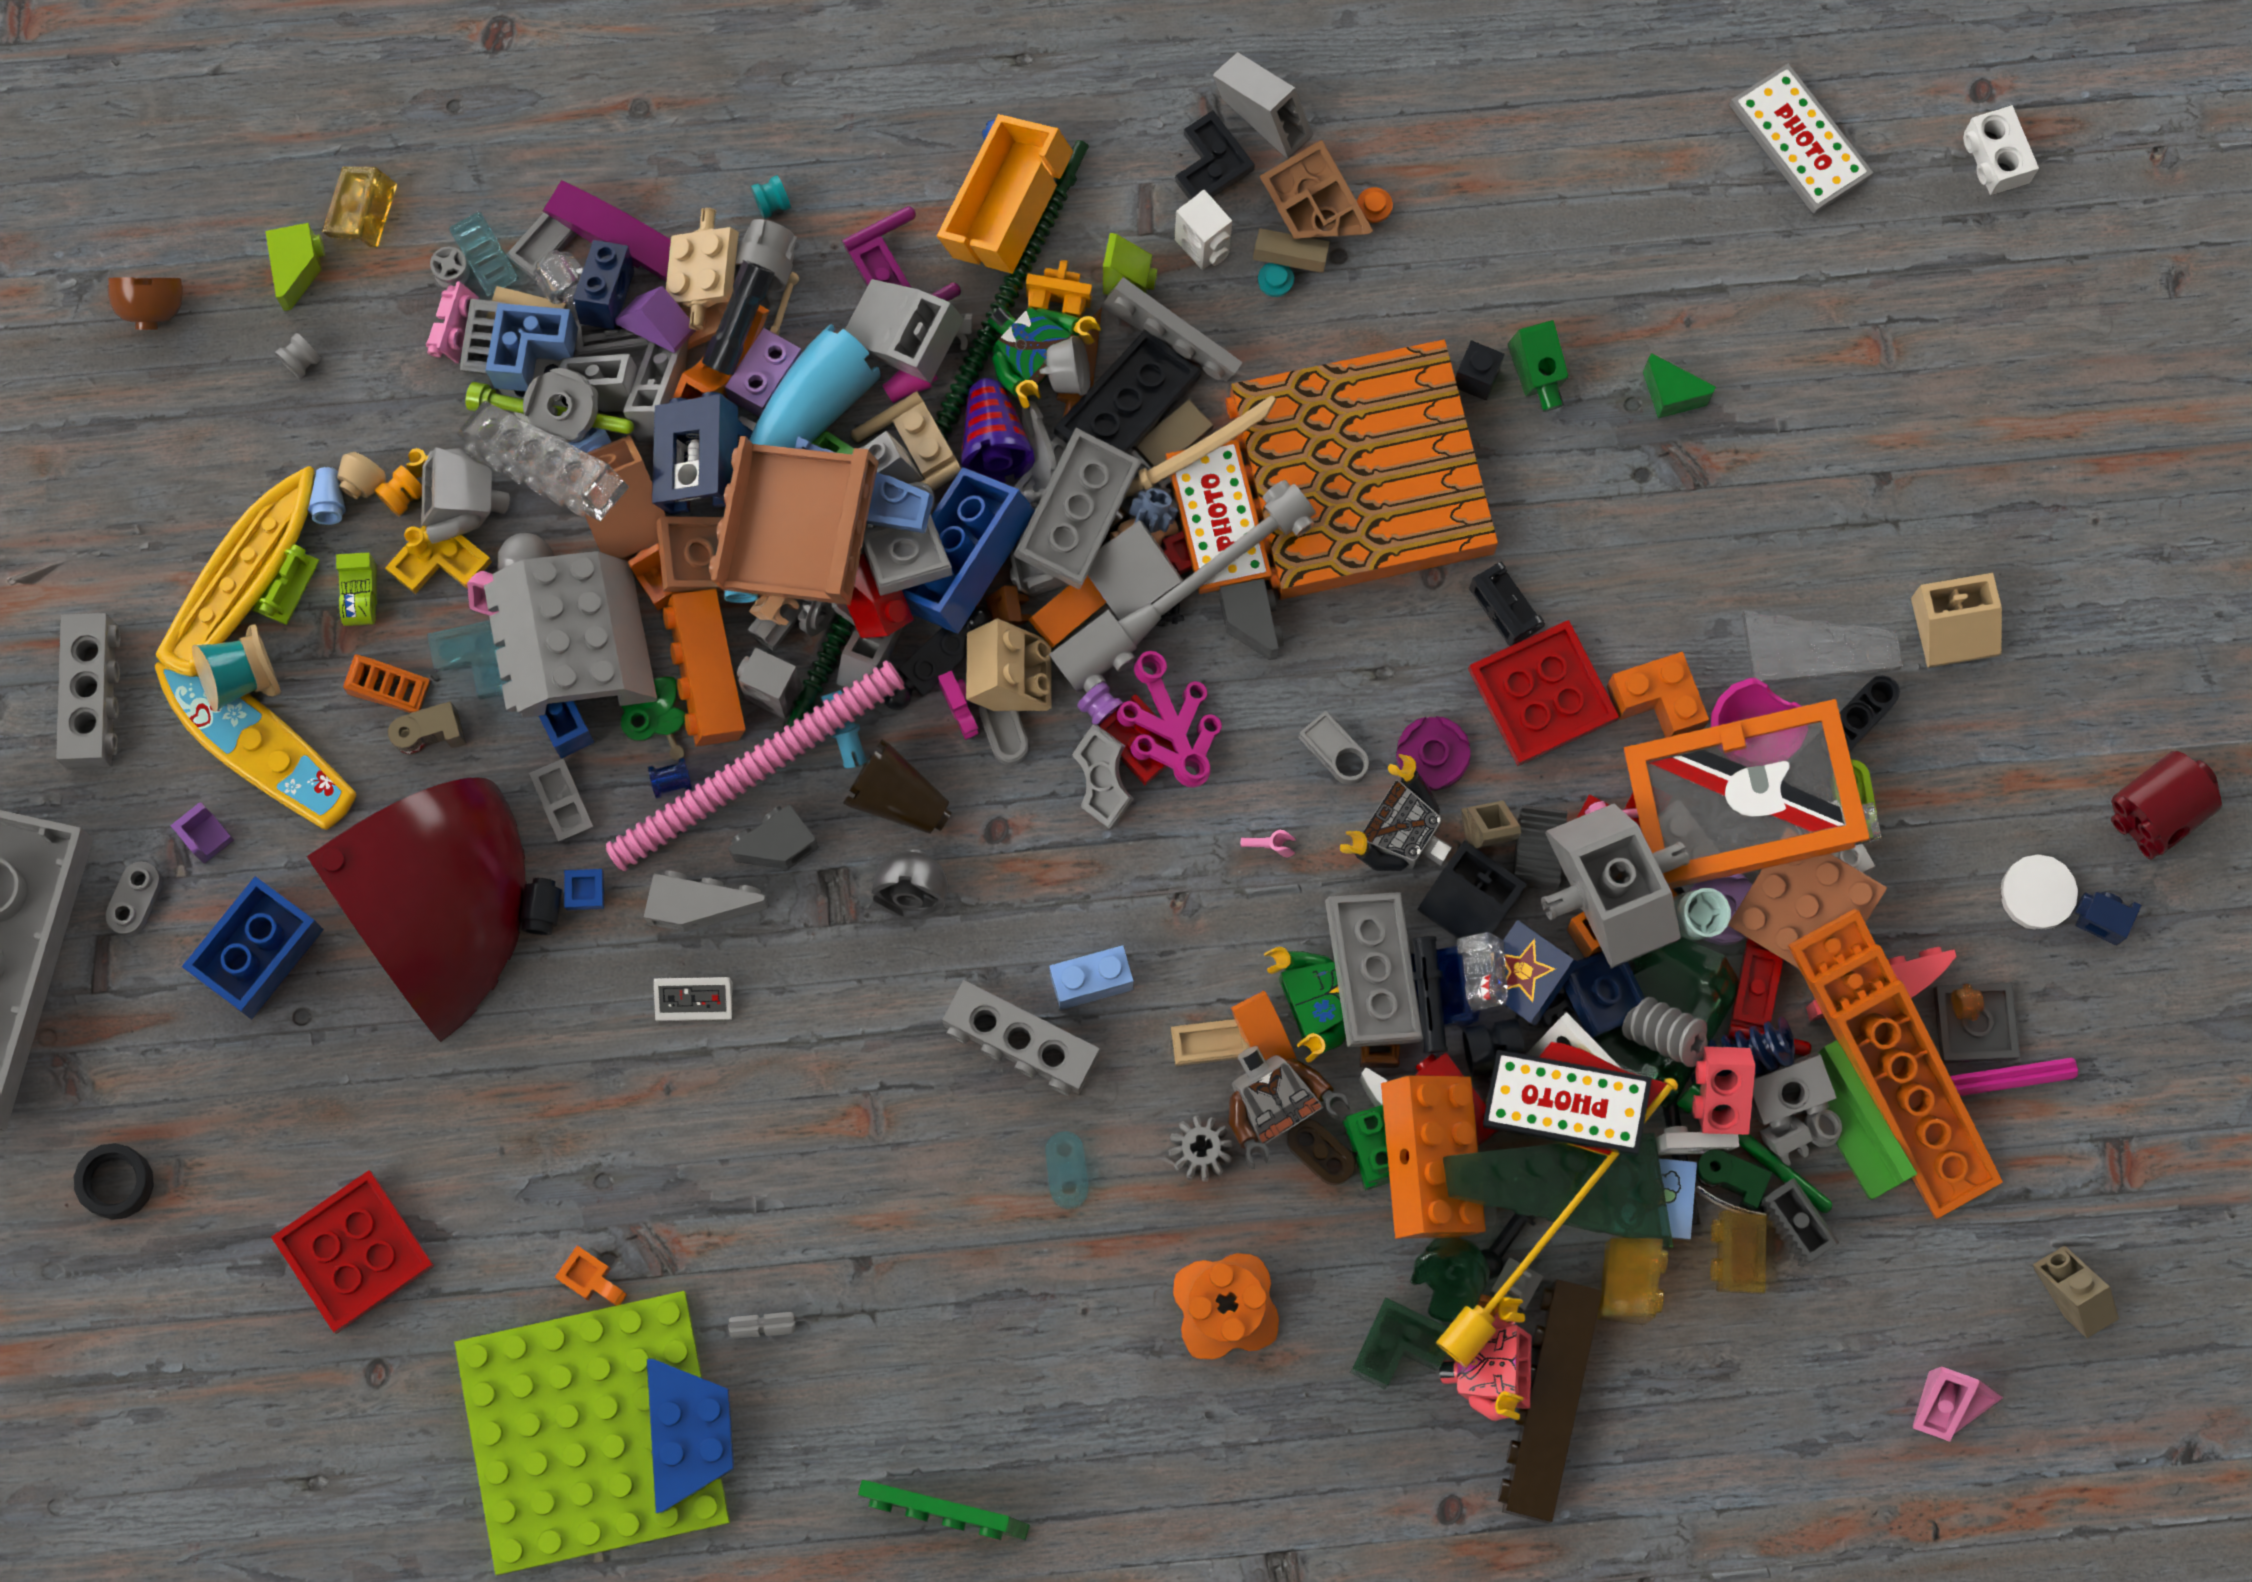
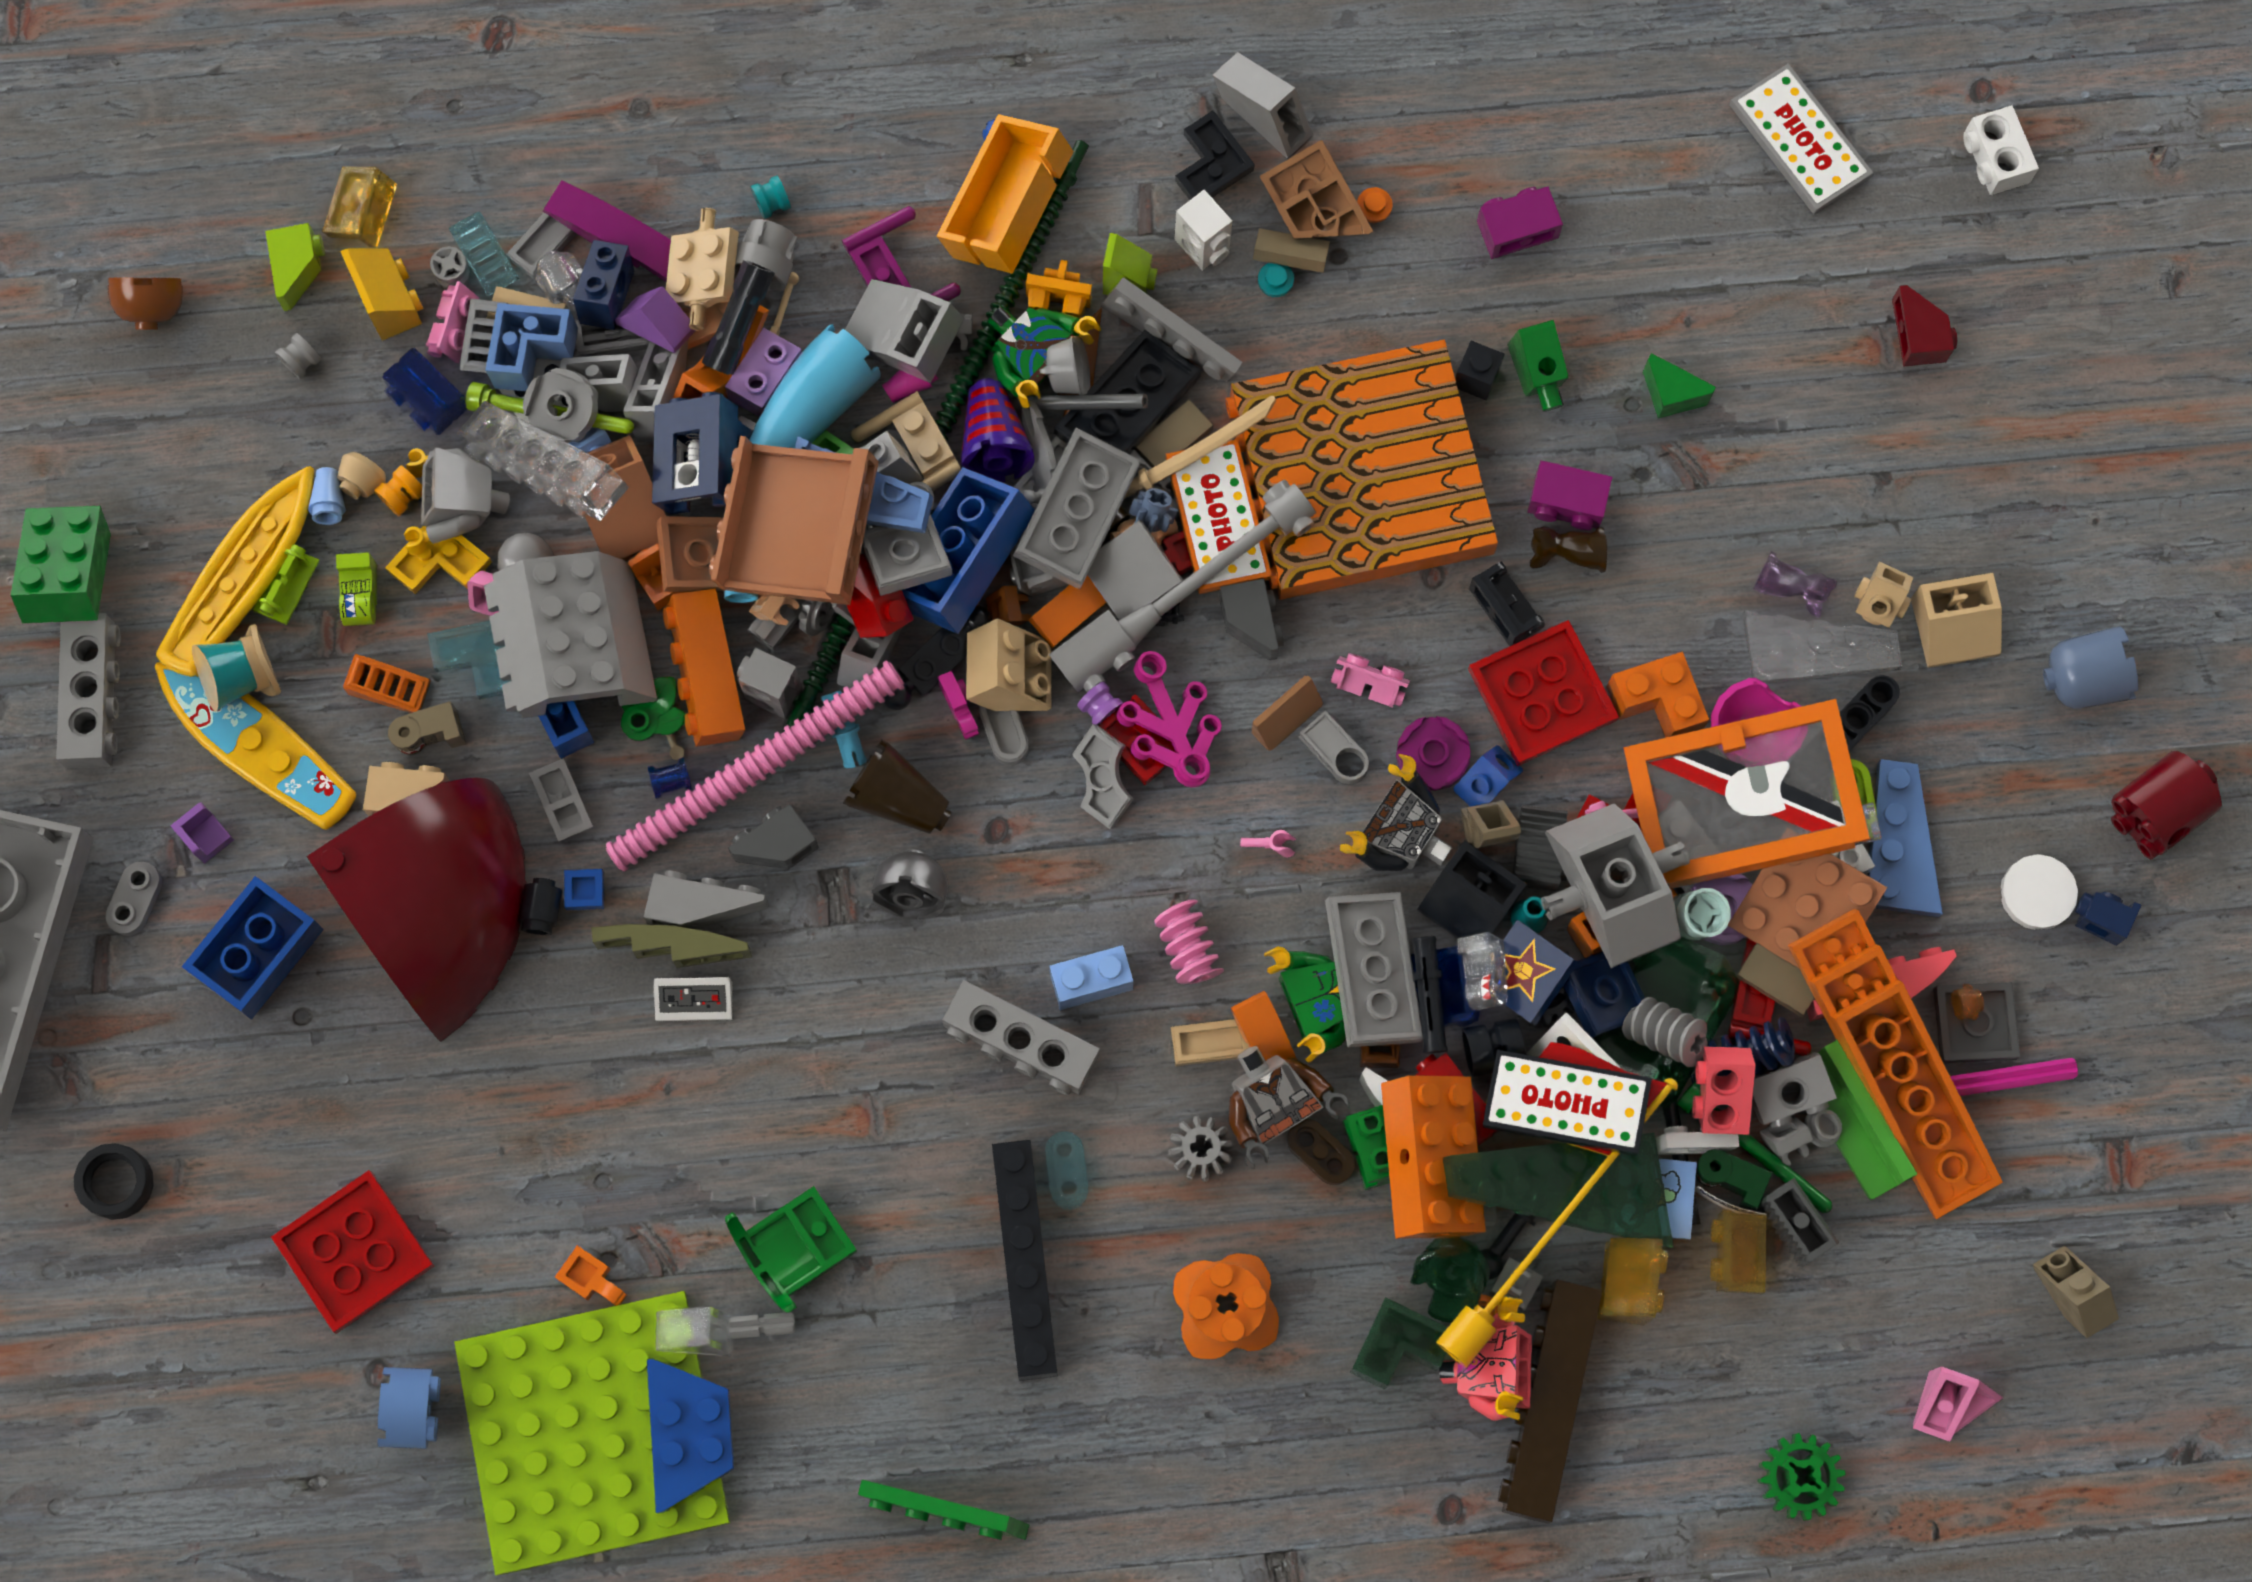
none -> green brick [11,505,111,623]
none -> yellow slope [340,248,424,341]
none -> tan slope [363,762,450,816]
none -> medium blue brick [378,1367,441,1449]
none -> clear blue brick [382,347,468,435]
none -> olive slope [591,924,752,968]
none -> clear slope [656,1306,733,1356]
none -> green piece [725,1186,857,1313]
none -> black brick [992,1140,1058,1381]
none -> dark grey piece [1011,394,1148,411]
none -> bright pink piece [1154,899,1224,984]
none -> medium nougat slope [1251,675,1323,751]
none -> bright pink hinge [1331,653,1410,708]
none -> blue bracket [1453,745,1524,807]
none -> magenta brick [1477,186,1563,259]
none -> teal cone [1511,896,1548,933]
none -> magenta brick [1527,460,1612,530]
none -> dark brown animal [1530,526,1607,573]
none -> dark tan tile [1736,943,1814,1017]
none -> clear purple animal [1753,551,1837,617]
none -> green gear [1758,1433,1846,1521]
none -> tan brick [1854,561,1913,628]
none -> medium blue wing [1867,759,1943,917]
none -> dark red slope [1892,285,1958,367]
none -> sand blue cylinder [2043,626,2138,709]

